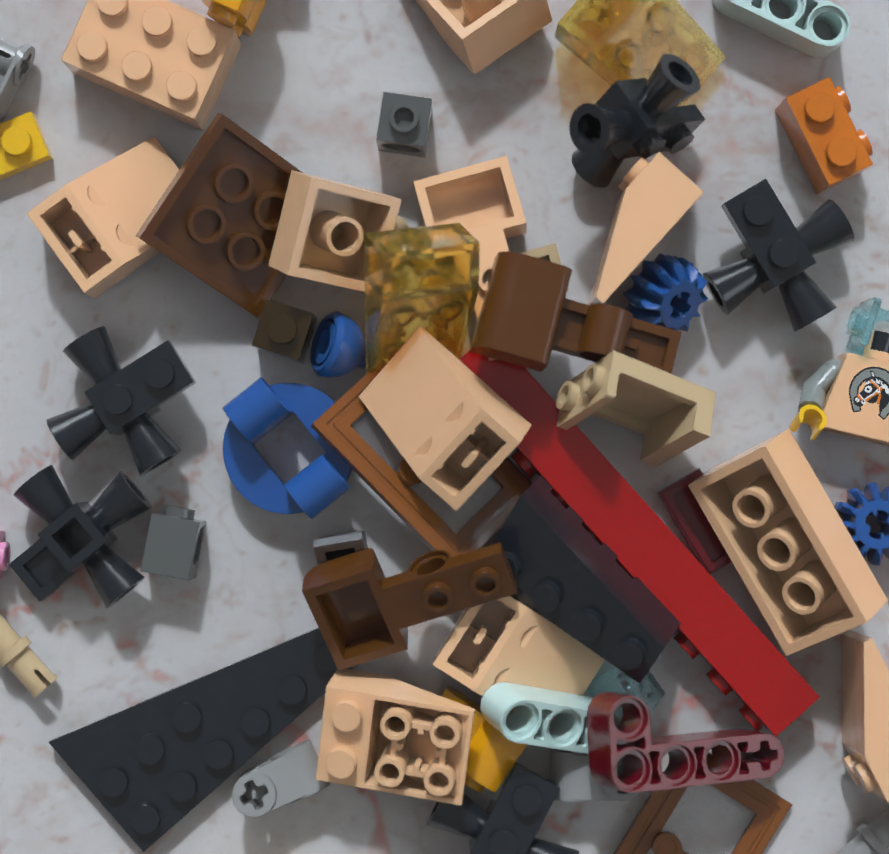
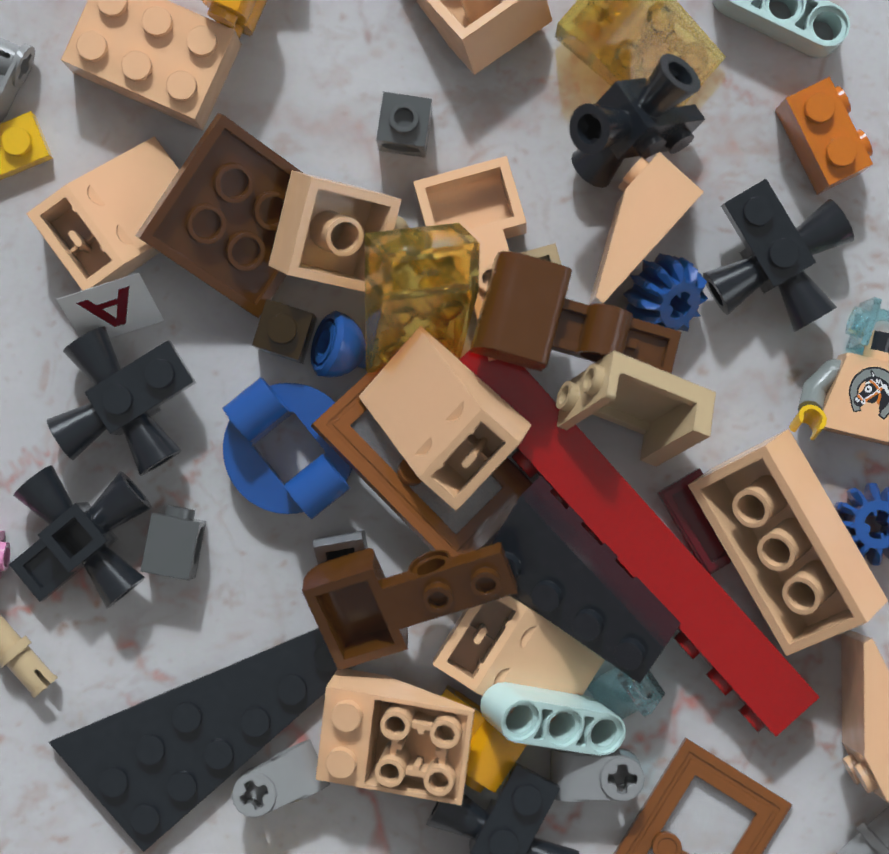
dark red beam [587,691,784,793] -> none
none -> white sticker [56,273,164,338]

